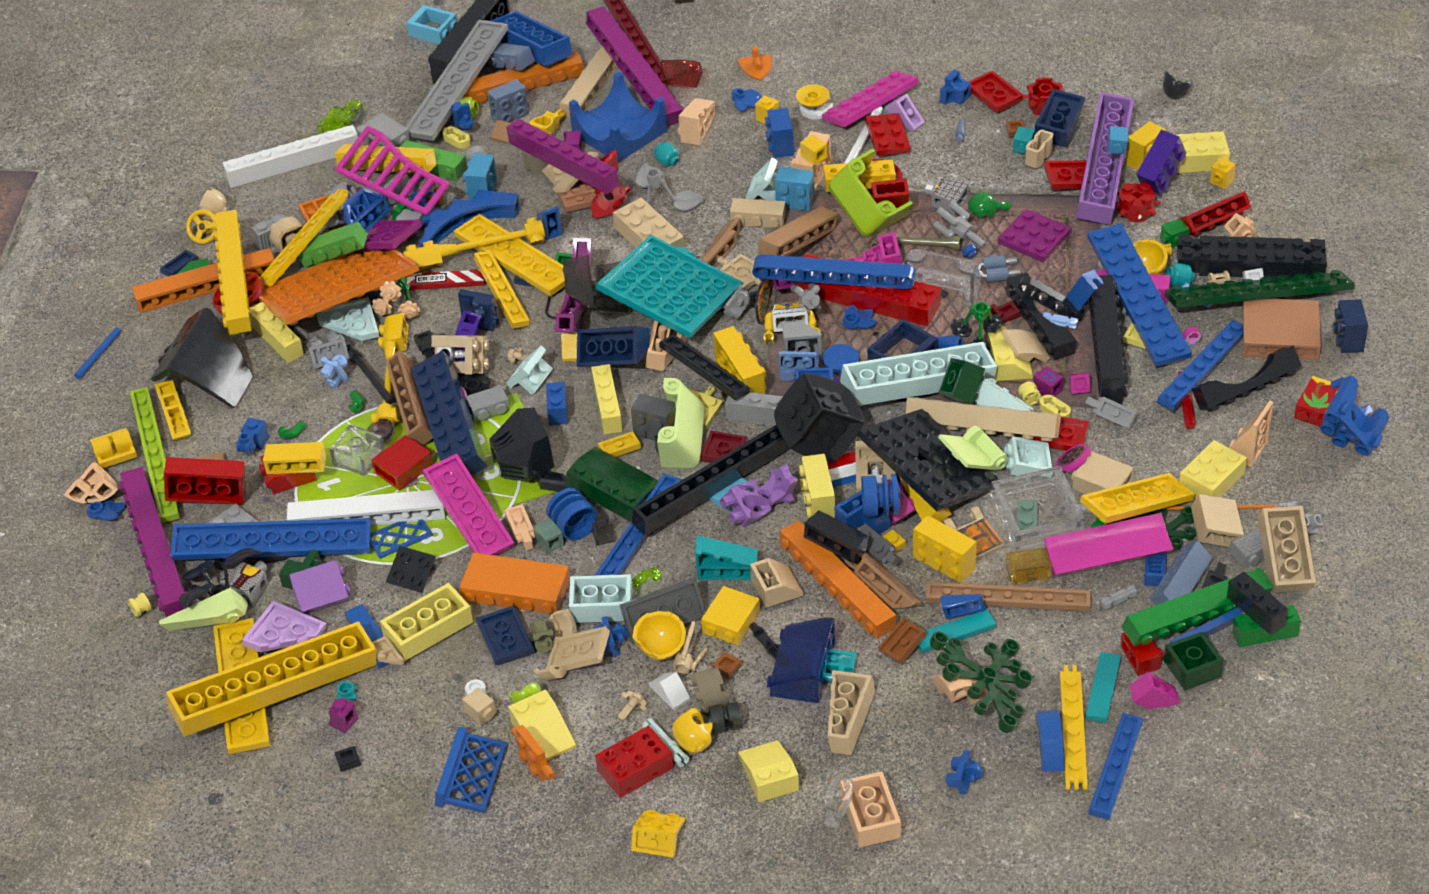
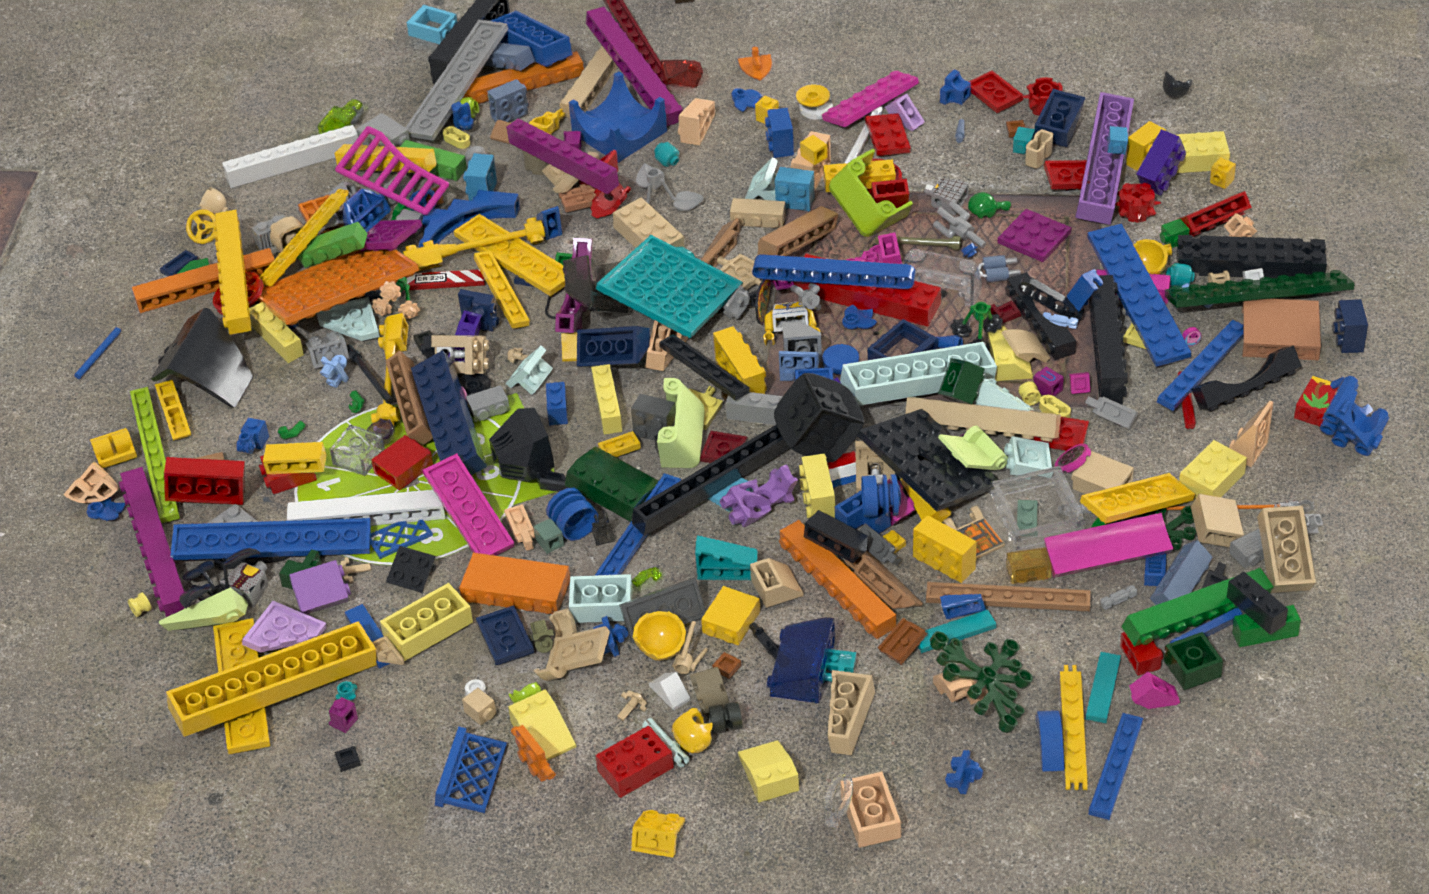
none -> tan piece [340,557,371,583]

